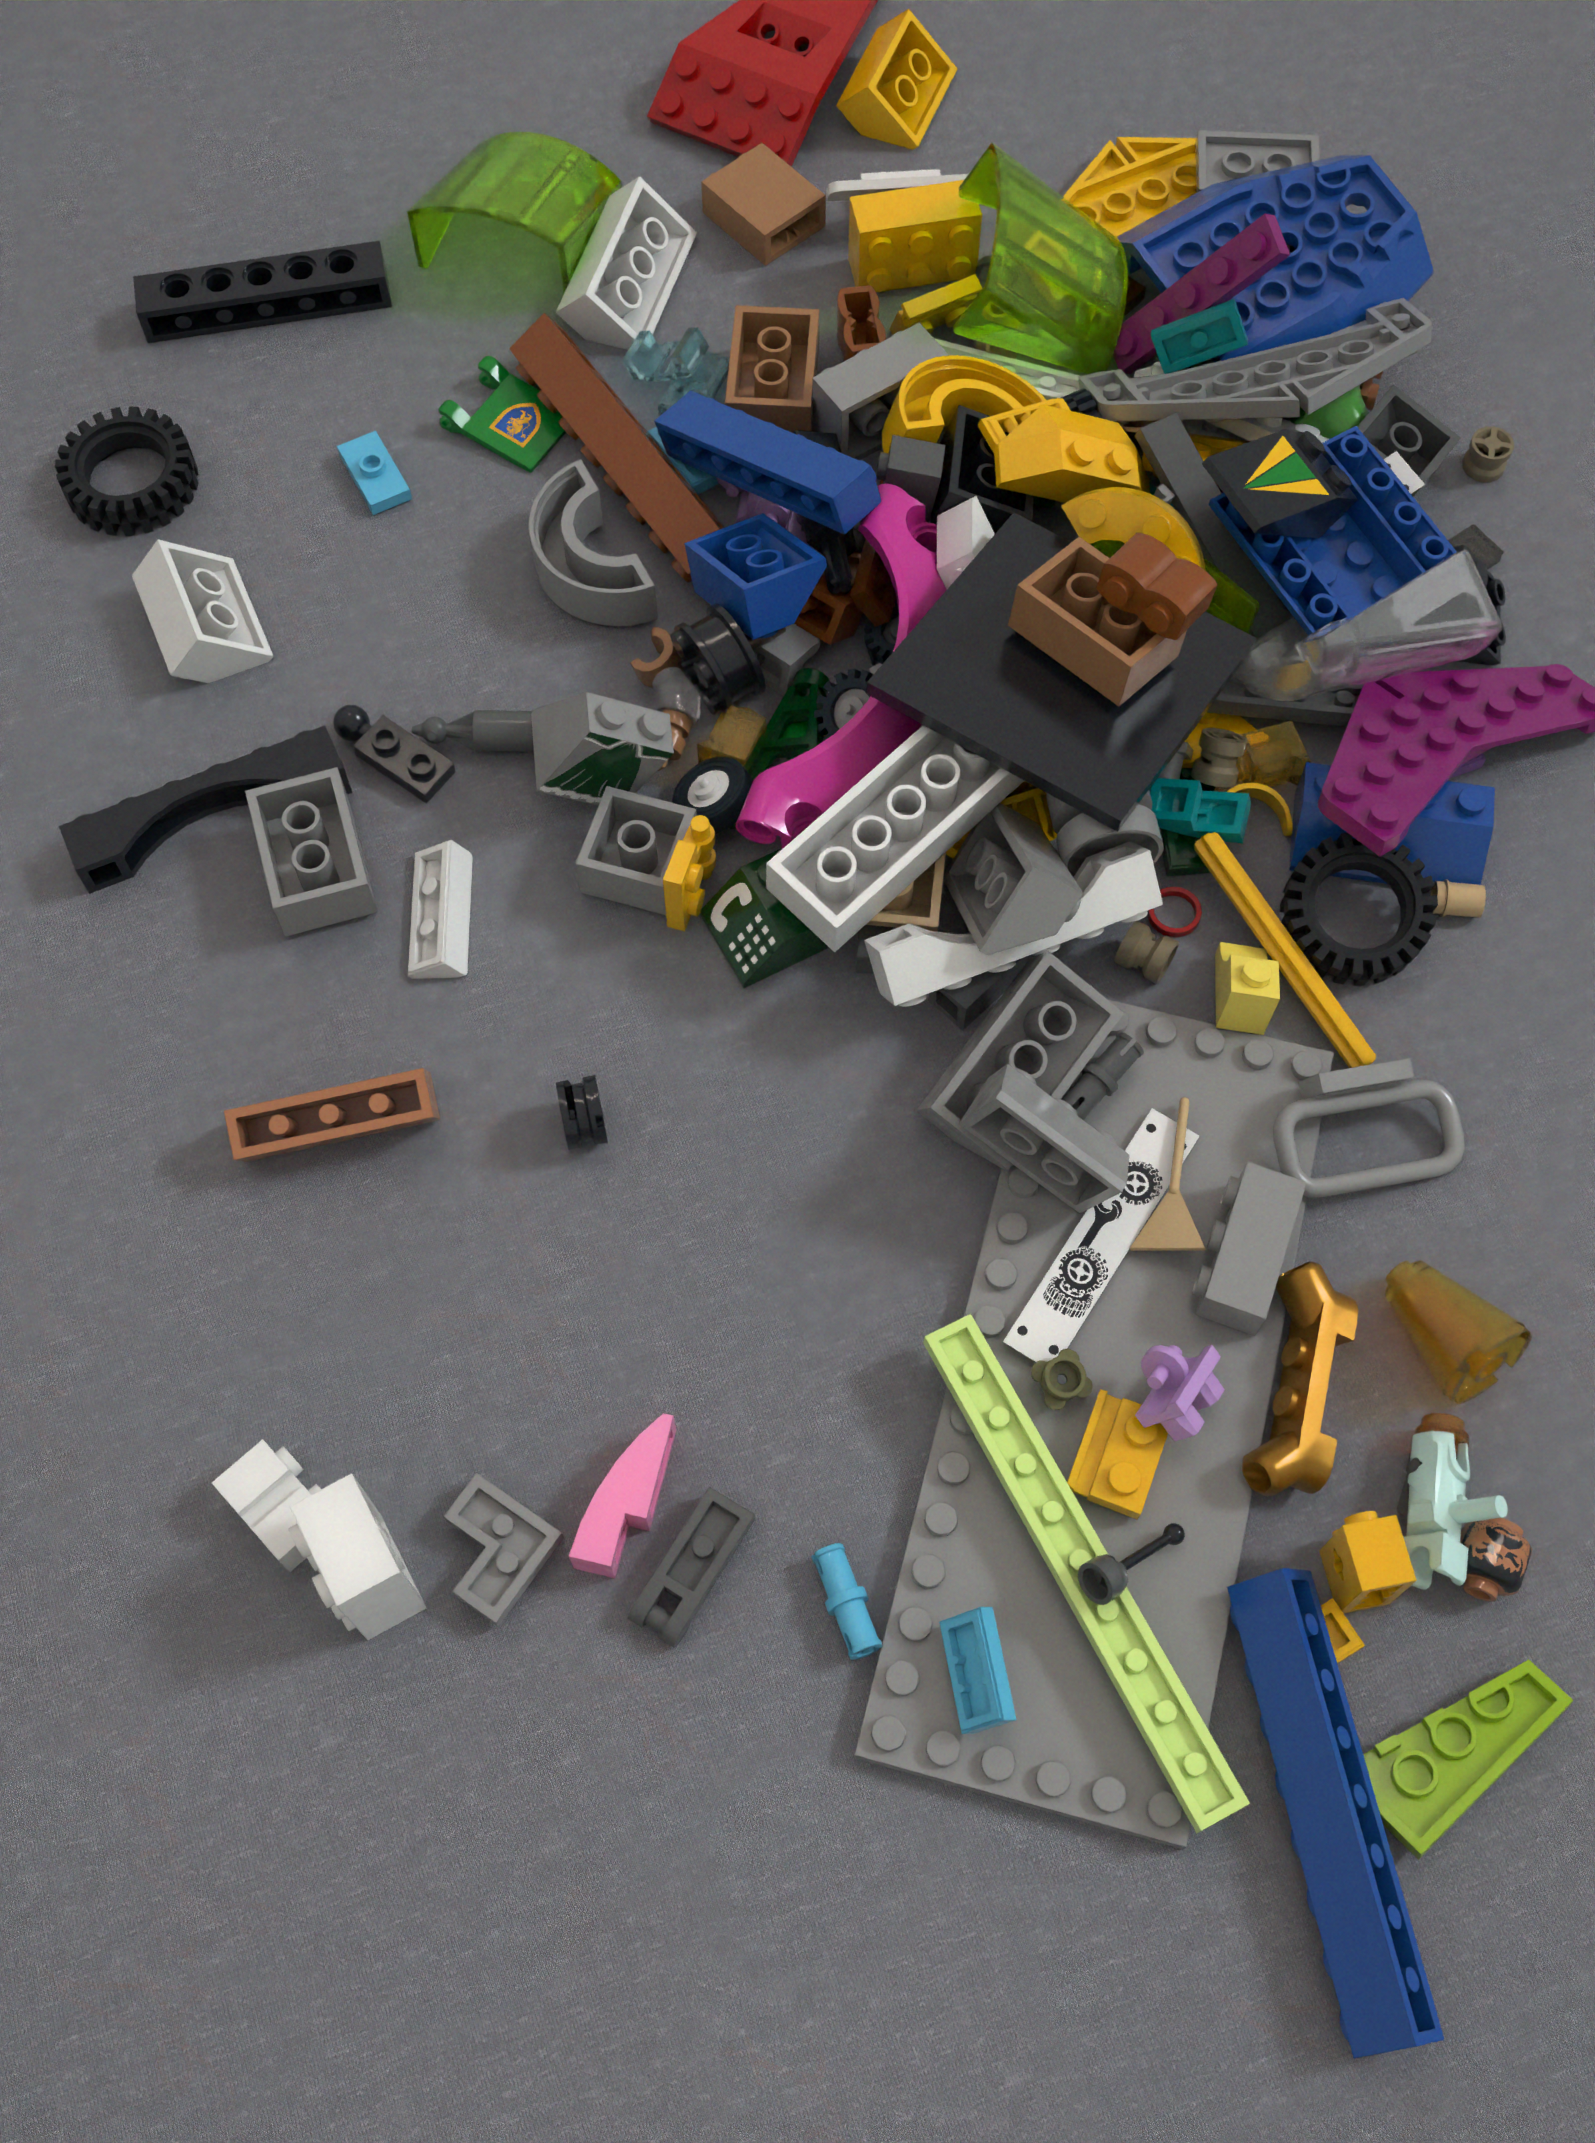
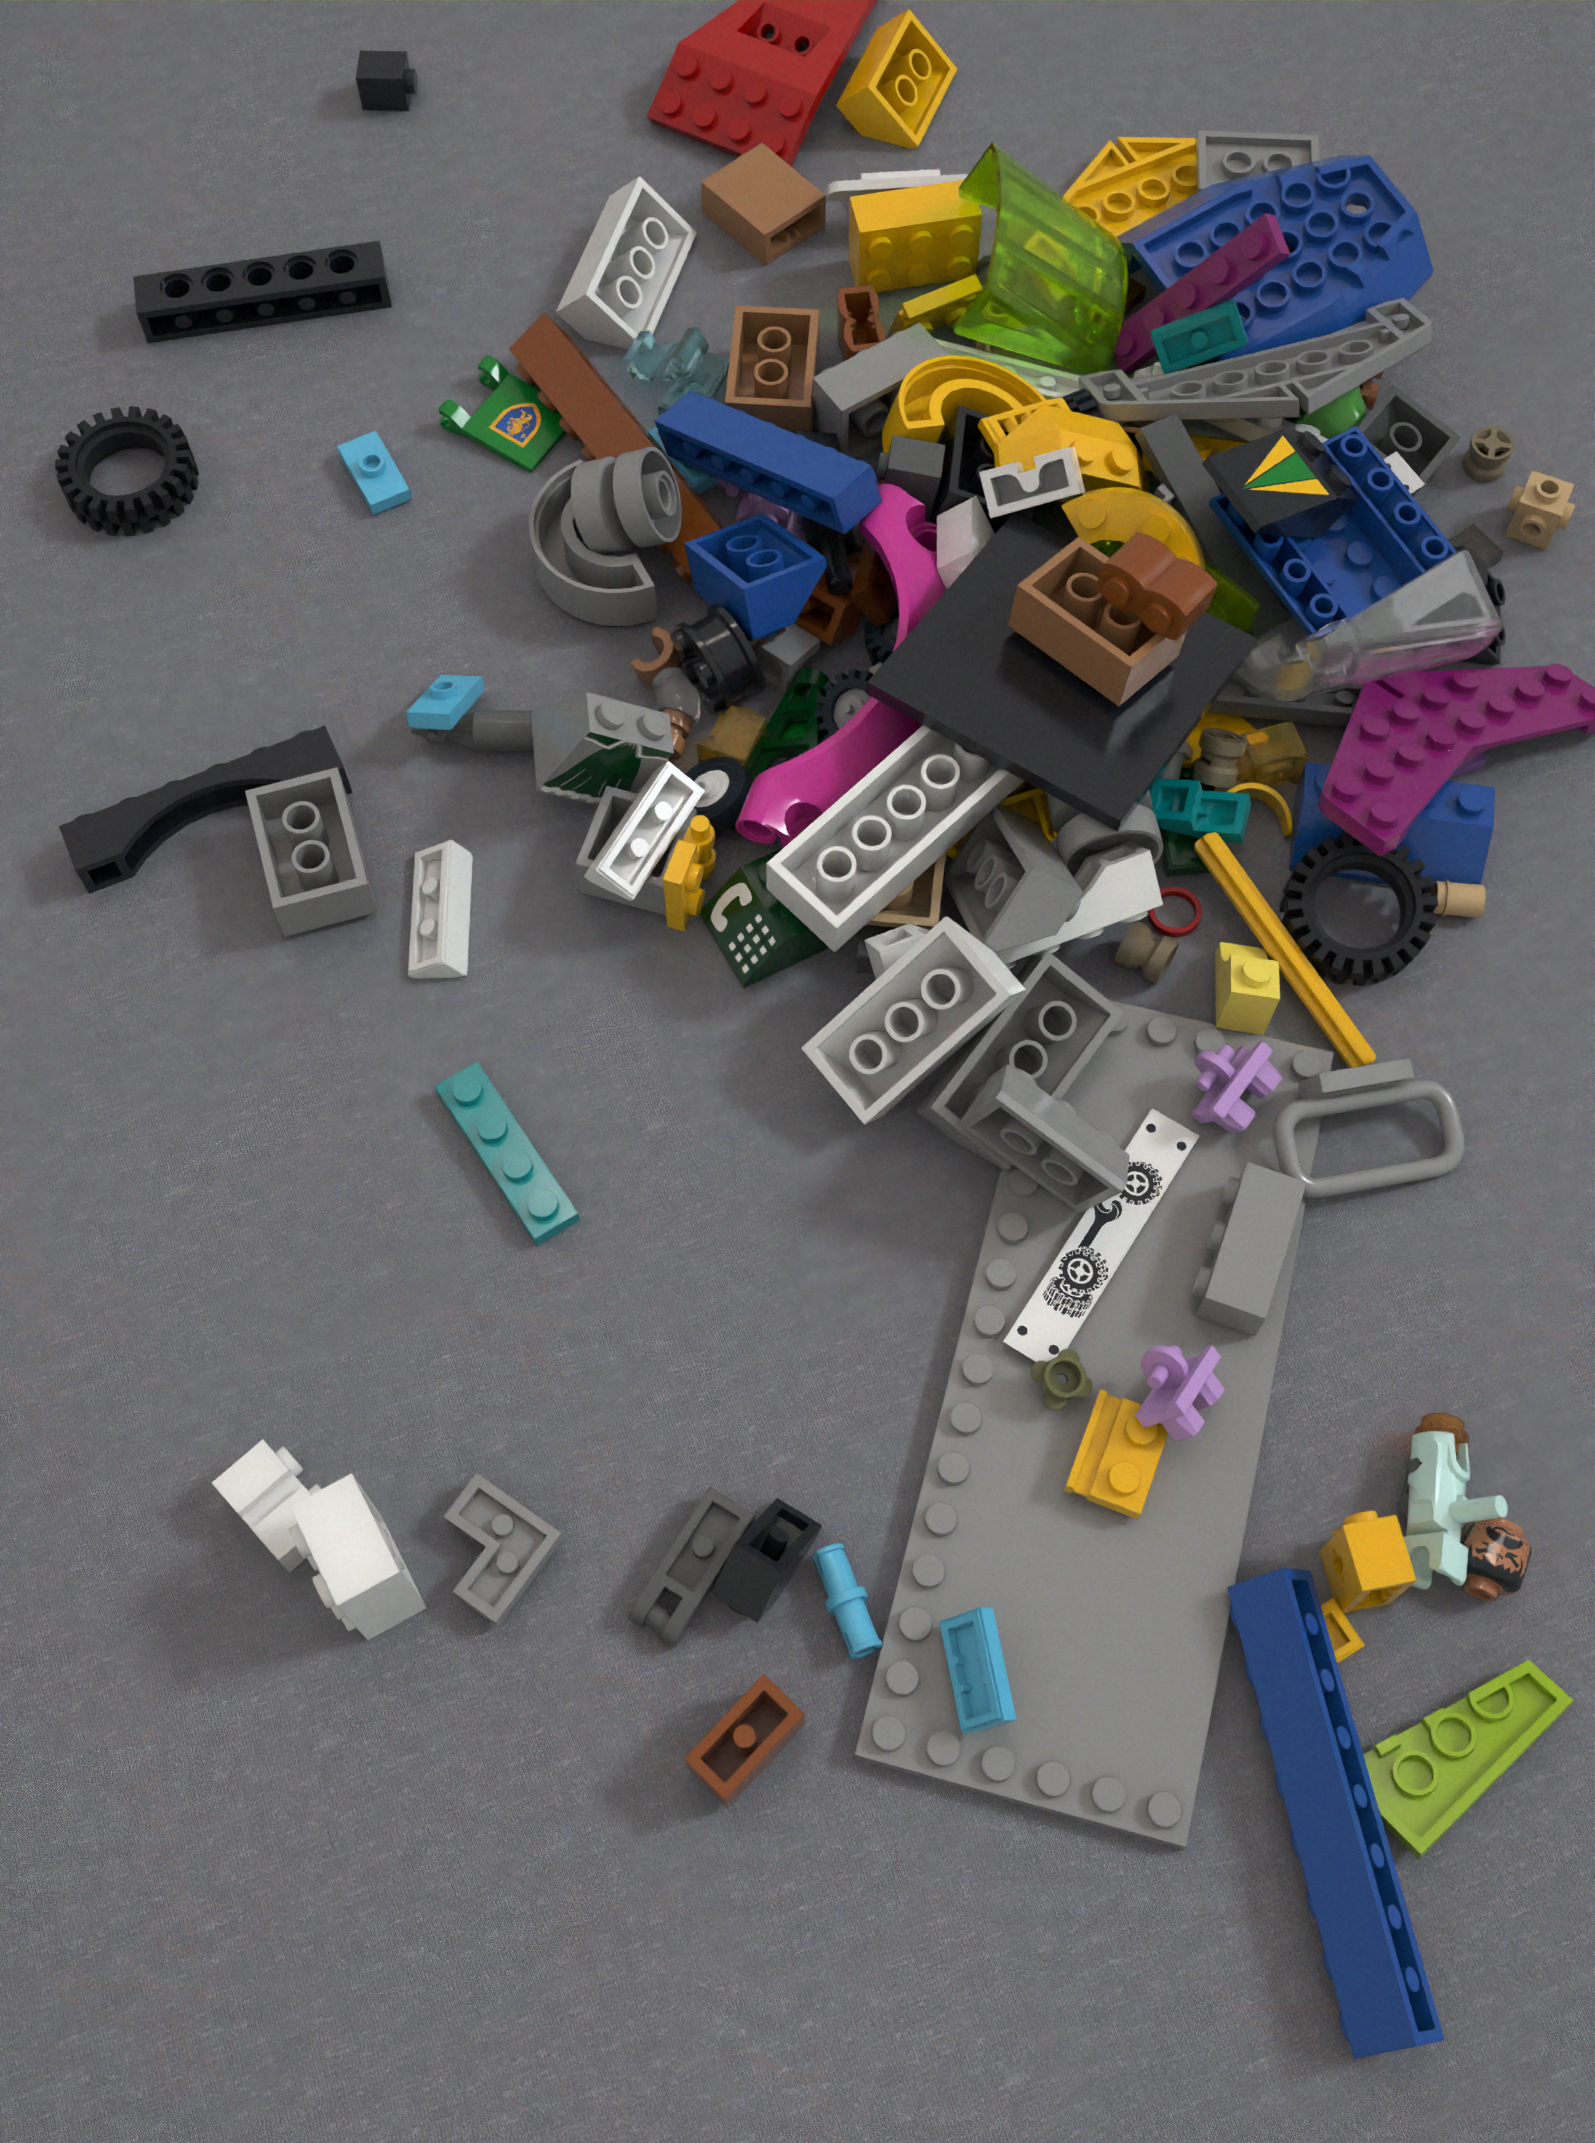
white slope [132,539,274,683] -> none
nougat brick [224,1068,440,1162] -> none
black plate [333,705,455,804] -> none
clear neon green windscreen [407,132,622,295] -> none
black wheel [556,1075,608,1150] -> none
bright pink slope [569,1413,676,1578] -> none
yellowish green plate [923,1314,1250,1833] -> none
dark grey pin [1062,1032,1144,1120] -> none
dark grey hinge [1078,1523,1185,1605] -> none
tan piece [1130,1097,1206,1251] -> none
pearl gold plate [1242,1261,1358,1496] -> none
clear yellow cone [1384,1260,1532,1404] -> none
none -> black brick [356,51,418,111]
none -> medium azure plate [406,675,484,730]
none -> teal plate [435,1062,580,1246]
none -> light grey wheel [571,447,682,556]
none -> white slope [584,761,705,901]
none -> dark orange brick [684,1674,805,1809]
none -> black slope [711,1498,823,1623]
none -> white slope [801,916,1026,1125]
none -> white brick [979,447,1086,518]
none -> lavender hips [1190,1041,1282,1134]
none -> tan brick [1504,470,1575,550]

